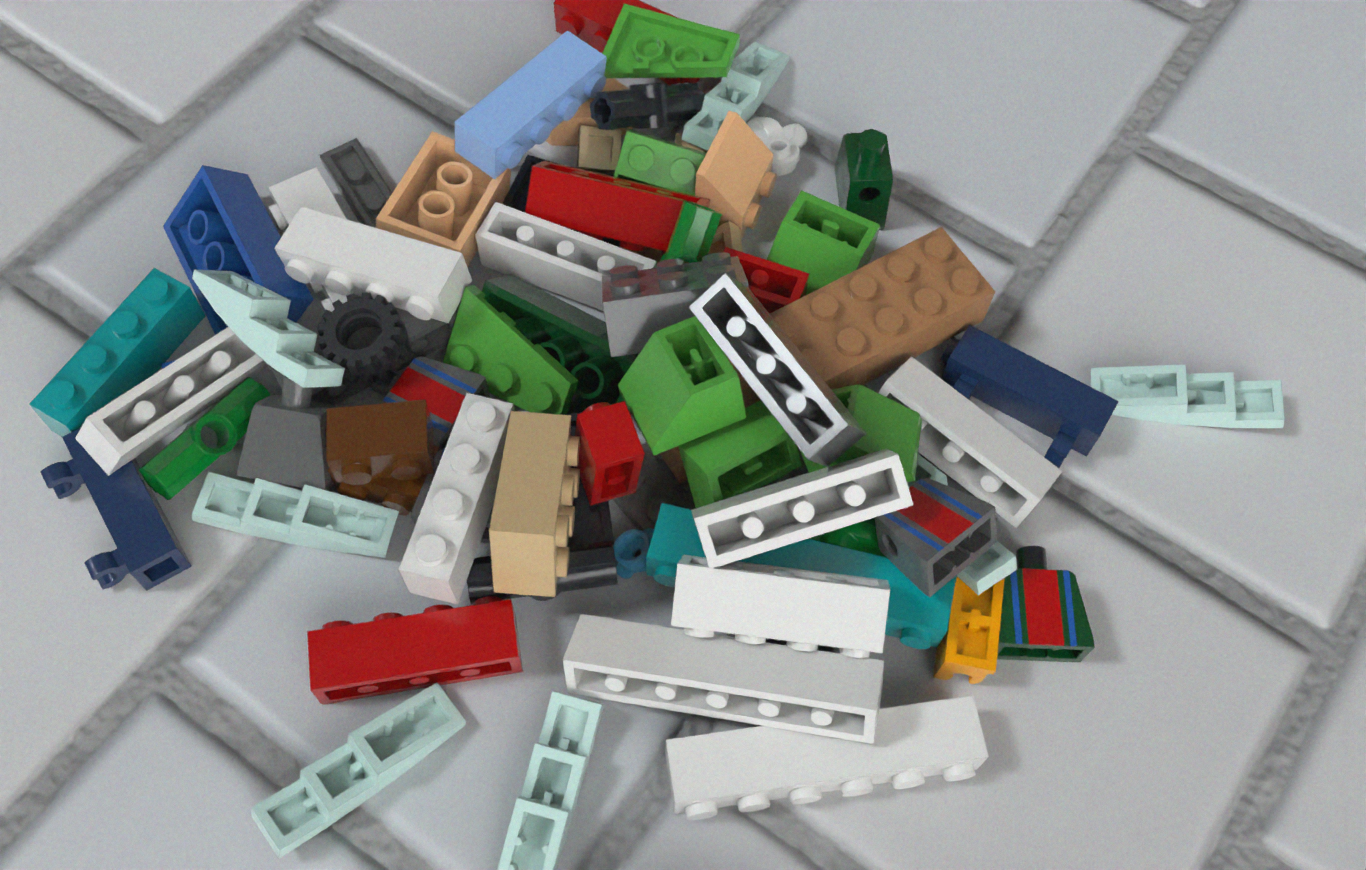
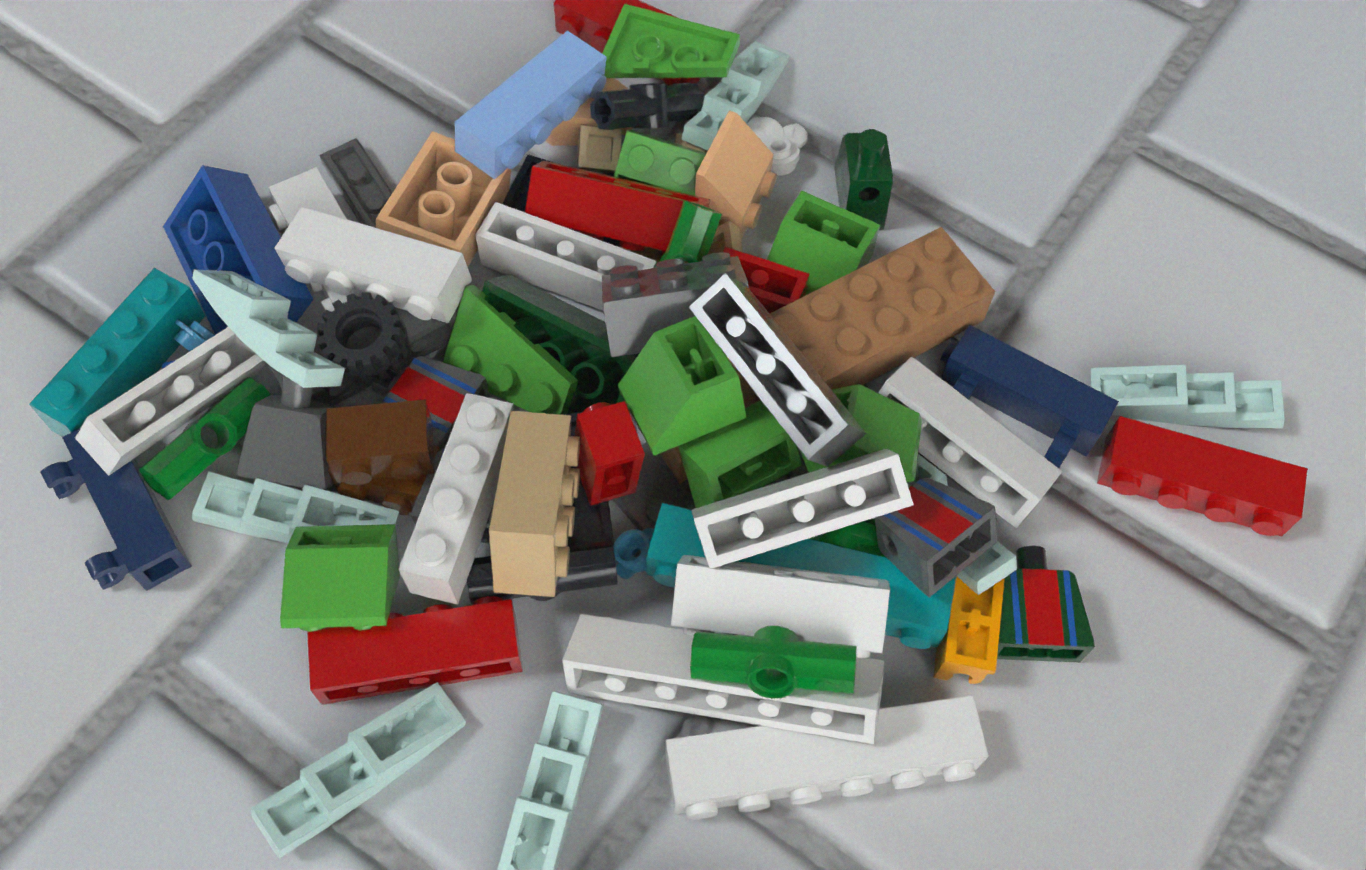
none -> dark azure plate [174,319,215,351]
none -> bright green slope [280,524,400,631]
none -> green piece [690,626,857,699]
none -> red brick [1097,416,1308,537]

